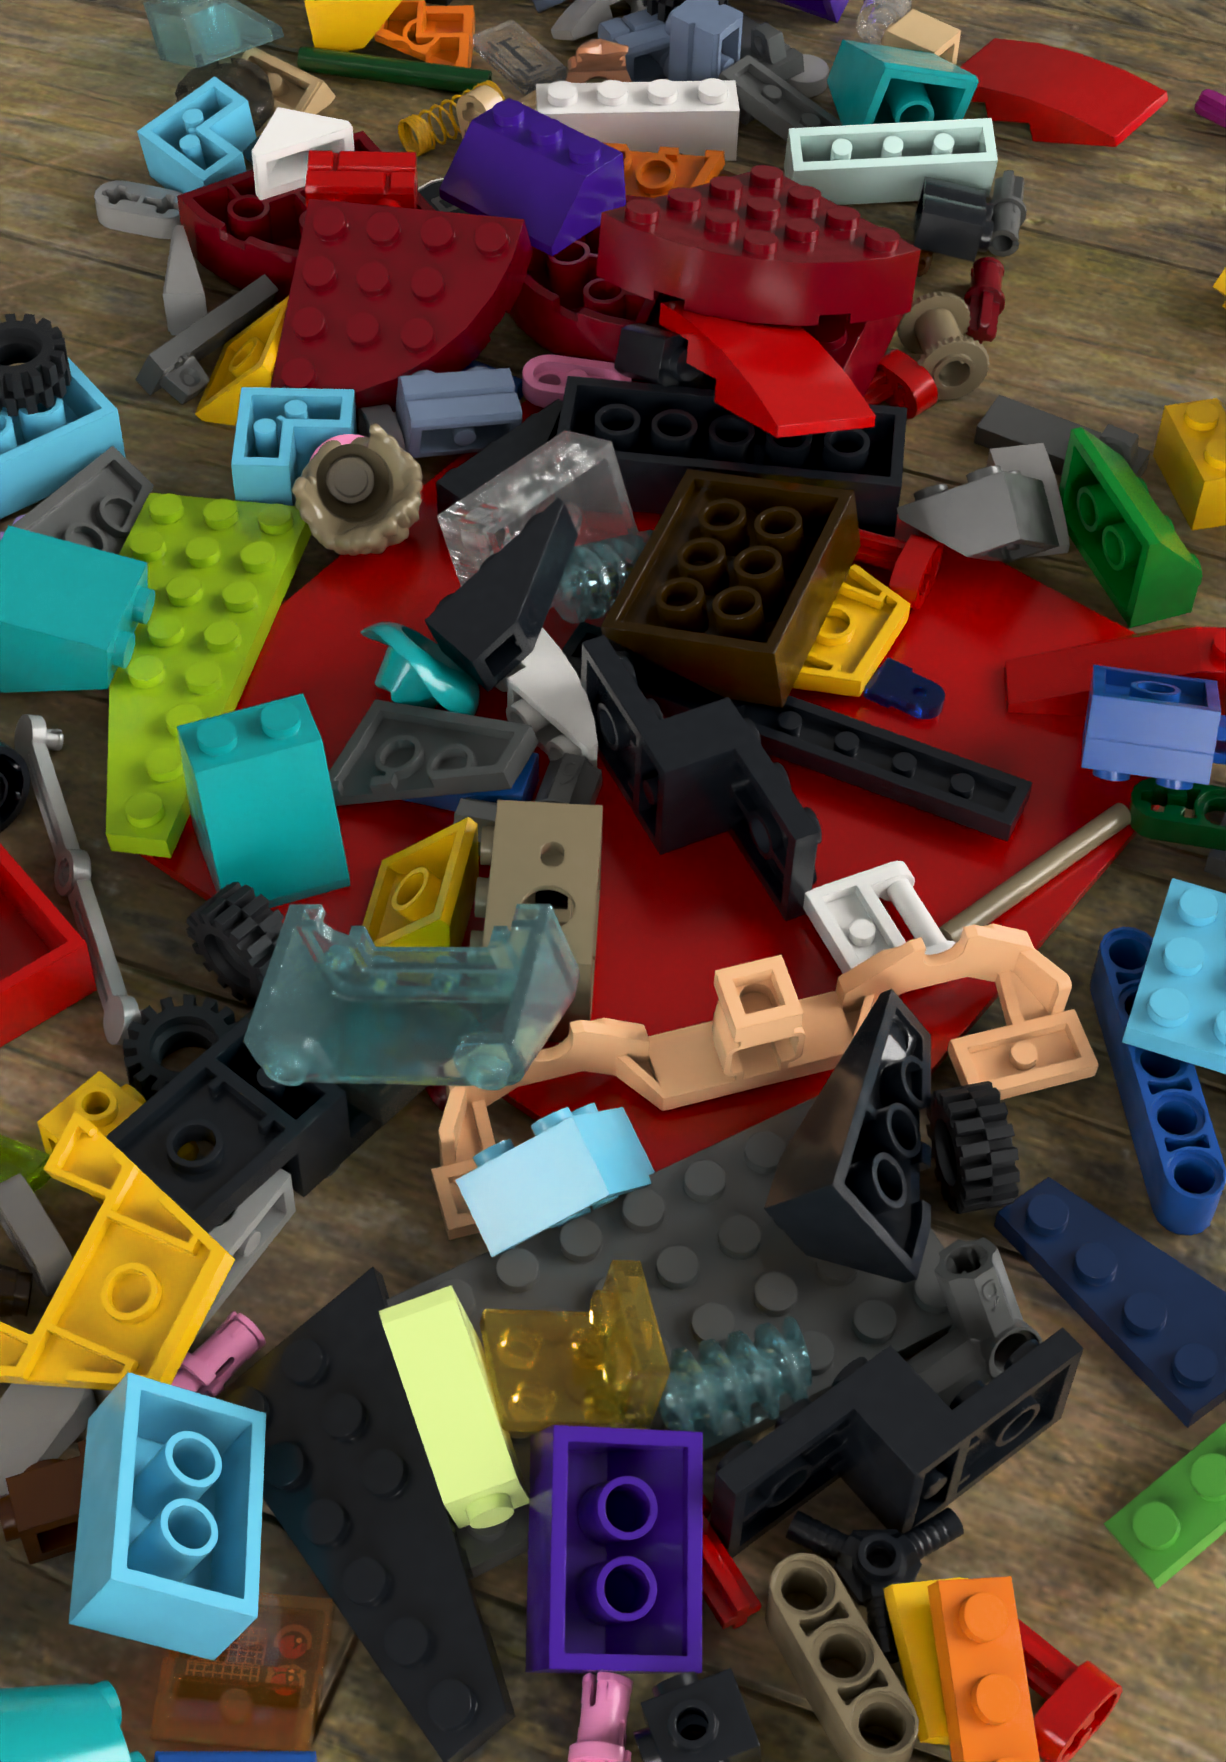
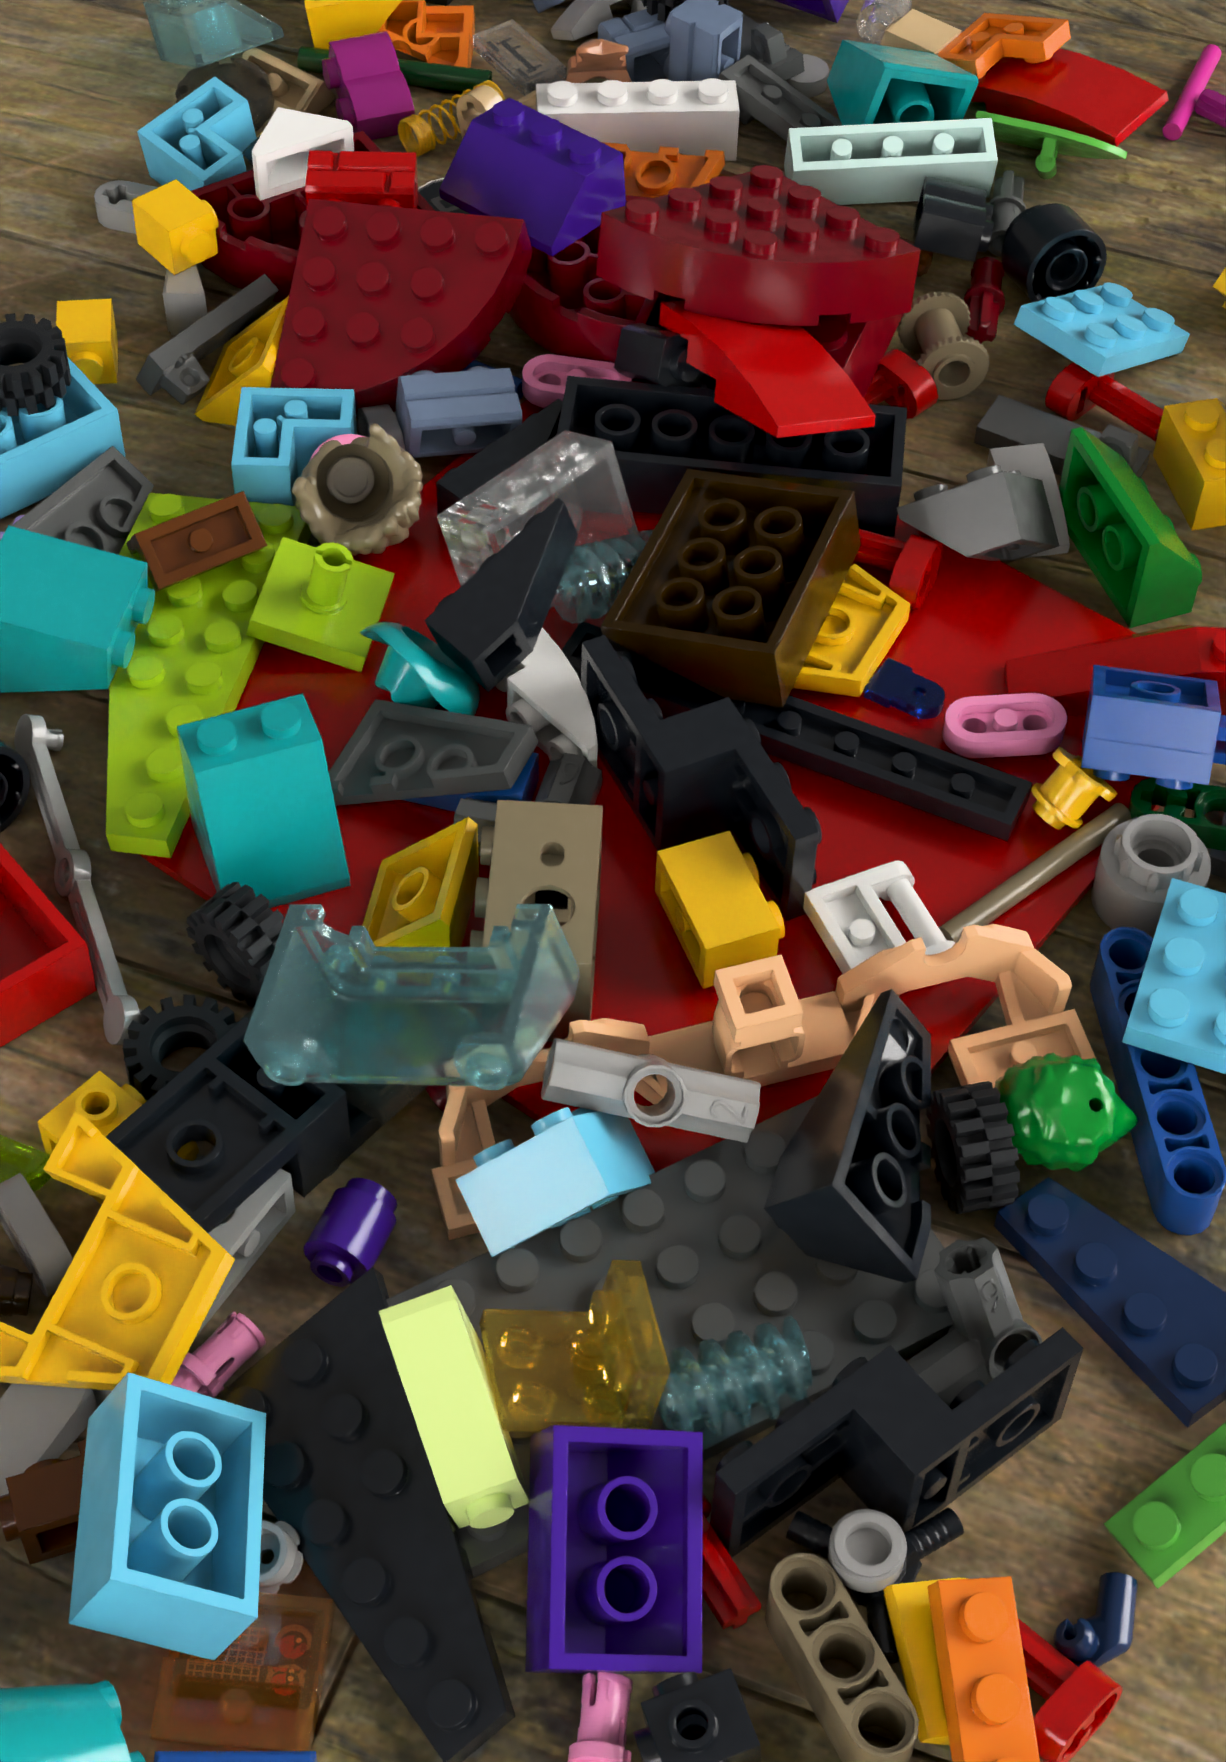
none -> yellow brick [56,298,118,384]
none -> reddish brown panel [126,491,267,592]
none -> yellow brick [132,179,218,275]
none -> lime tile [247,536,395,673]
none -> light grey plate [259,1520,303,1596]
none -> dark purple brick [304,1178,397,1287]
none -> magenta brick [322,31,415,140]
none -> light grey piece [541,1038,761,1143]
none -> yellow brick [655,830,785,989]
none -> light grey tile [827,1509,907,1593]
none -> orange plate [936,13,1071,79]
none -> bright pink plate [942,693,1067,758]
none -> bright green shield [975,110,1128,179]
none -> green animal [994,1053,1138,1172]
none -> black piece [1001,203,1107,302]
none -> medium azure plate [1013,282,1190,377]
none -> yellow brick [1031,747,1117,830]
none -> red piece [1045,362,1163,442]
none -> dark blue arm [1054,1572,1138,1667]
none -> light grey piece [1091,814,1211,938]
none -> dark pink bar [1162,44,1222,141]

